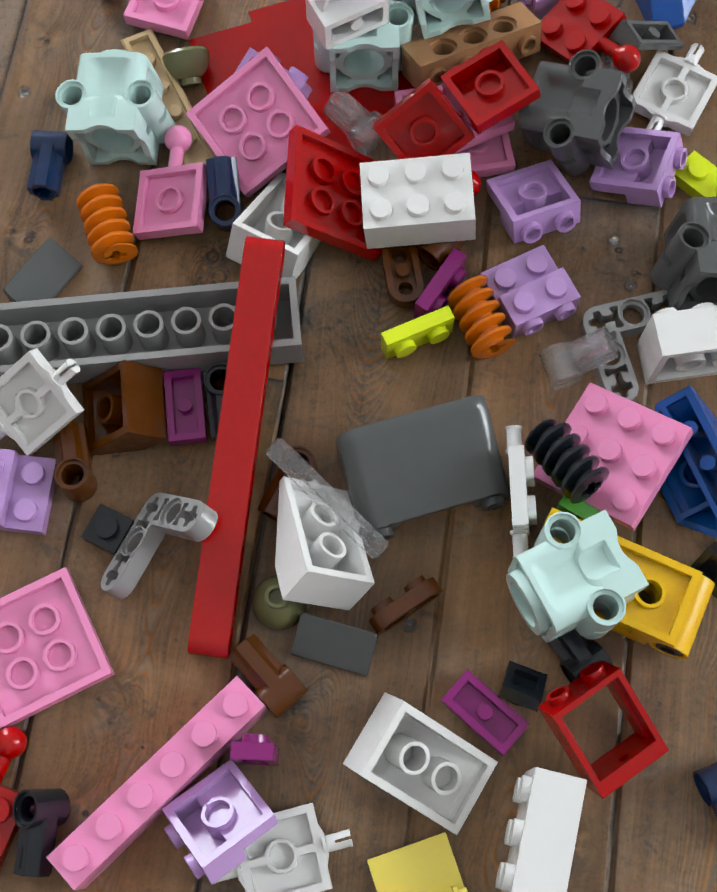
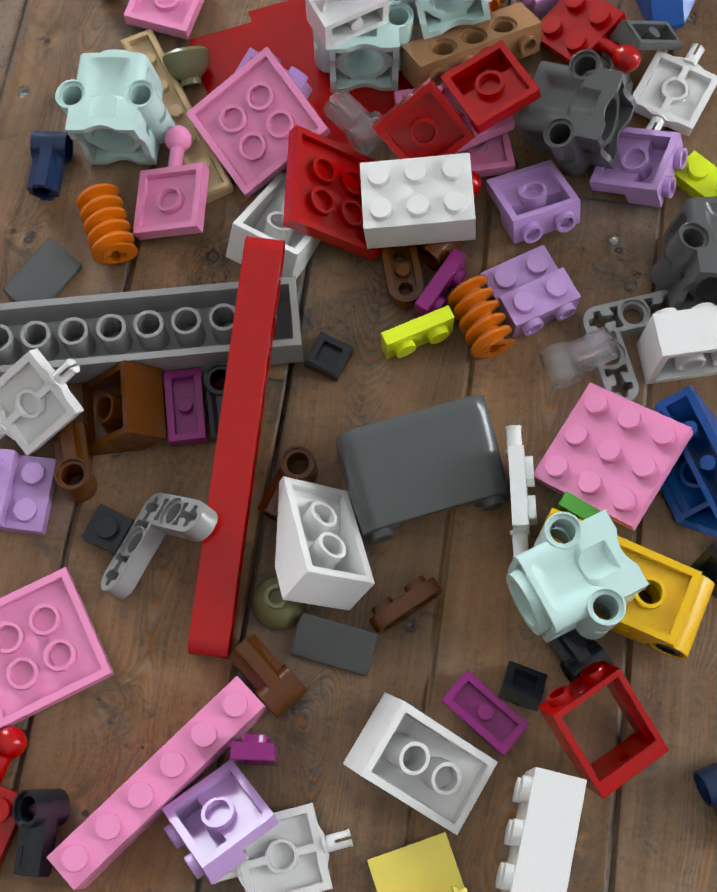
dark blue piece [206,156,243,232] -> none
clear axle [266,438,389,559] -> none
black piece [524,419,610,504] -> none
none -> black tile [304,332,354,382]

